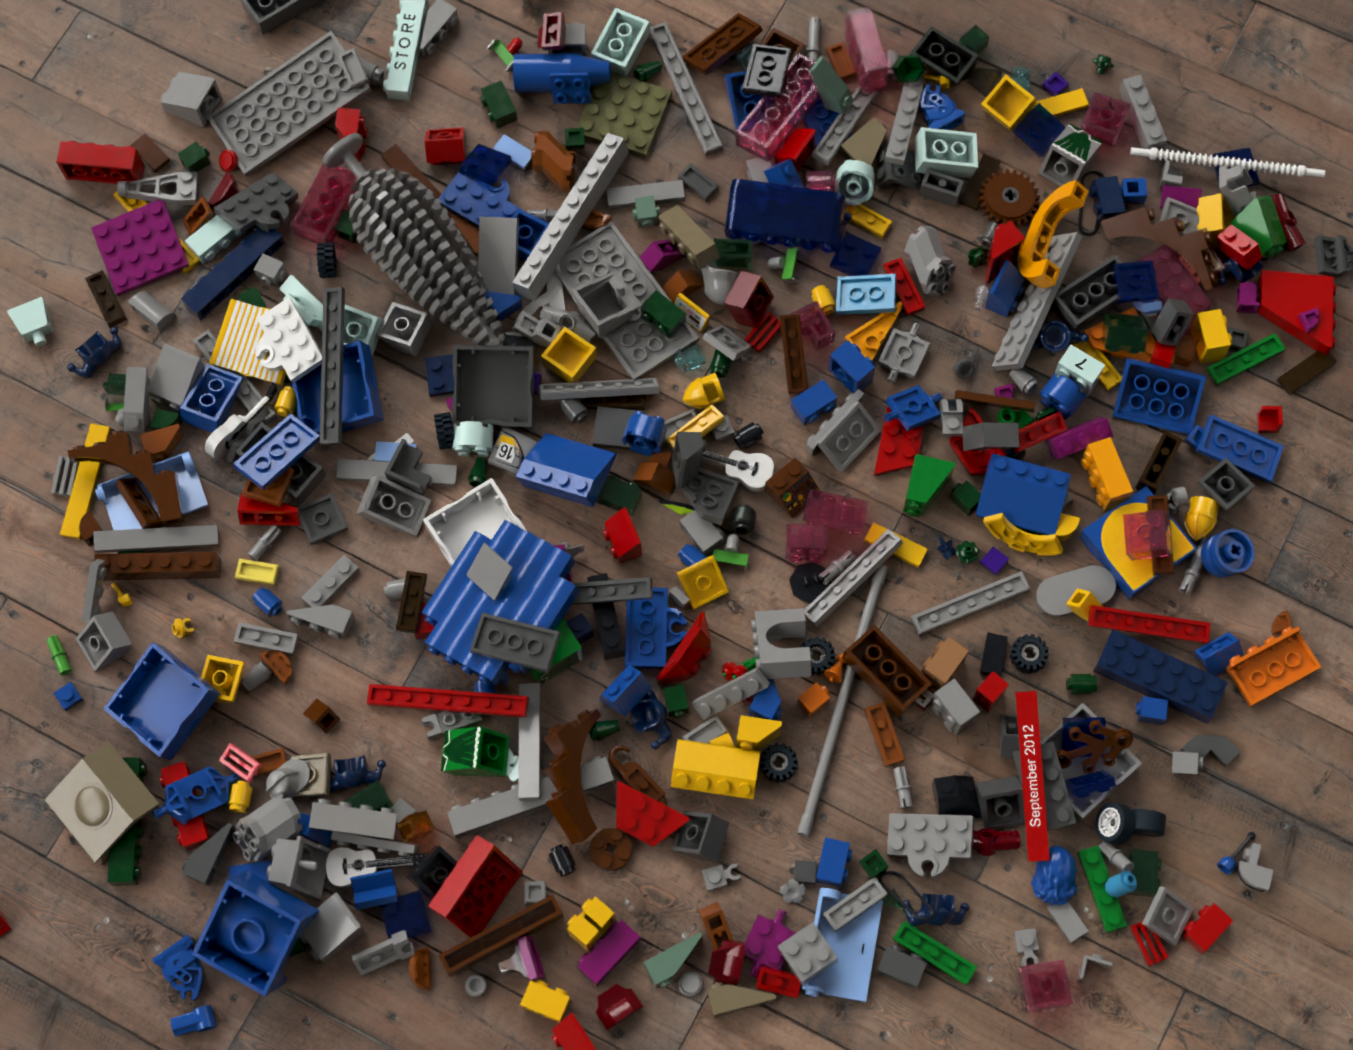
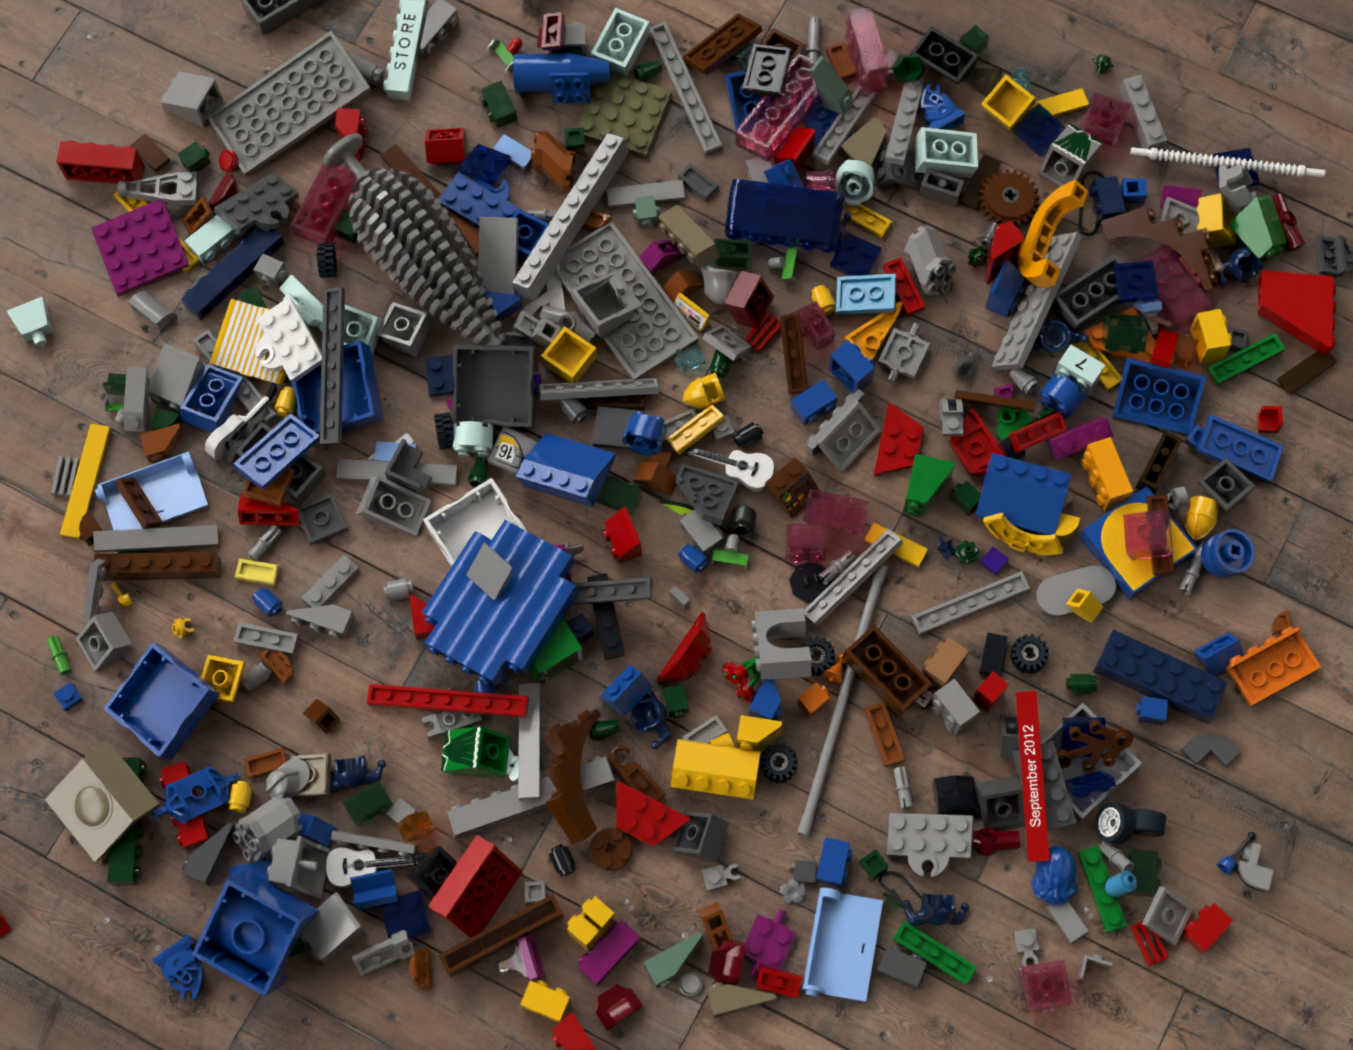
dark blue piece [67,327,122,379] -> none
reddish brown arch [68,431,185,525] -> none
dark brown tile [85,270,127,328] -> none
blue piece [171,1005,217,1037] -> none
coral tile [219,743,262,783] -> none
light grey brick [309,799,398,840] -> none
light grey tile [337,48,369,90] -> none
dark brown tile [396,571,428,634] -> none
light grey tile [465,975,487,997] -> none
dark grey tile [469,612,561,673] -> none
blue plate [625,588,687,669] -> none
dark green brick [641,290,686,337] -> none
dark grey slope [672,432,706,489] -> none
yellow tile [676,555,729,610] -> none
light grey plate [691,667,769,720] -> none
light grey brick [778,922,838,986] -> none
light grey plate [823,877,888,932] -> none
blue plate [884,385,943,431] -> none
yellow hand [924,74,950,89] -> none
dark grey panel [963,423,1019,451] -> none
clear cylinder [974,284,991,311] -> none
dark purple tile [1042,72,1069,97] -> none
red plate [1088,605,1211,644] -> none
dark grey brick [1151,298,1194,347] -> none
light grey panel [1159,160,1183,189] -> none
light grey brick [1172,751,1204,774] -> none
red brick [1217,225,1262,270] -> none
magenta brick [1236,282,1260,314] -> none
magenta tile [1298,308,1319,333] -> none

